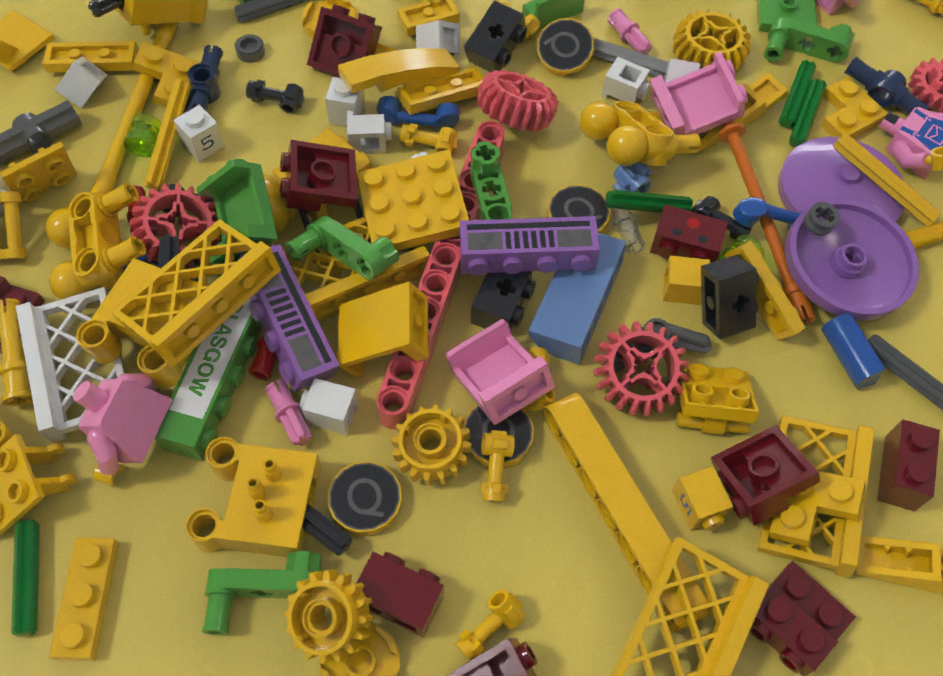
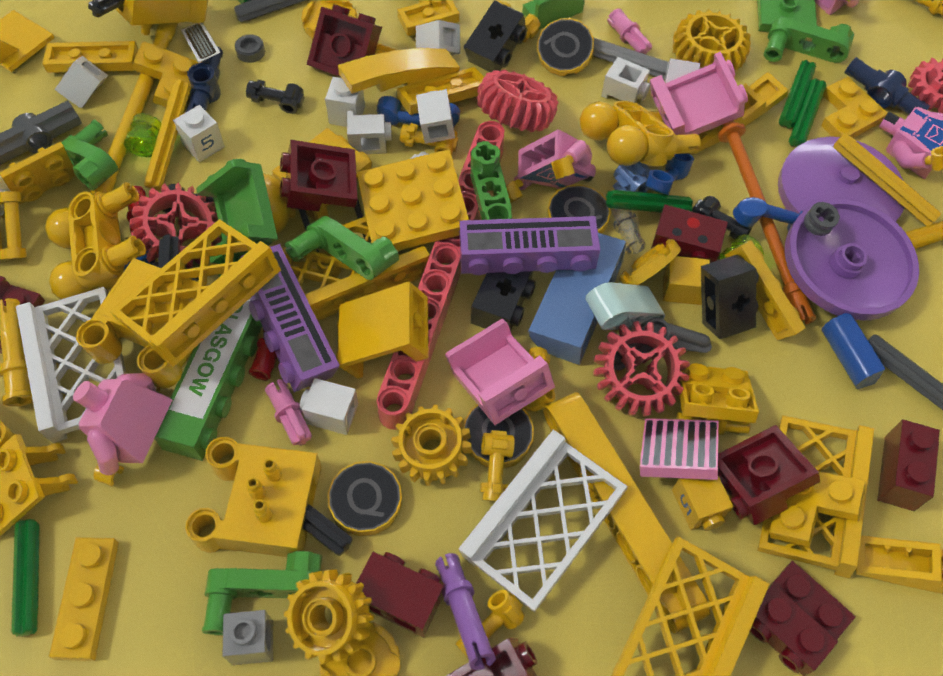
none -> bright green beam [61,120,118,191]
none -> sticker [181,23,221,62]
none -> light grey brick [222,610,273,665]
none -> white brick [416,89,455,144]
none -> medium lavender pin [435,553,496,670]
none -> white fence [459,430,628,613]
none -> bright pink torso [506,130,596,203]
none -> light aqua beam [585,282,665,331]
none -> yellow tile [619,239,681,285]
none -> tile [640,418,719,480]
none -> blue bar [645,154,694,195]

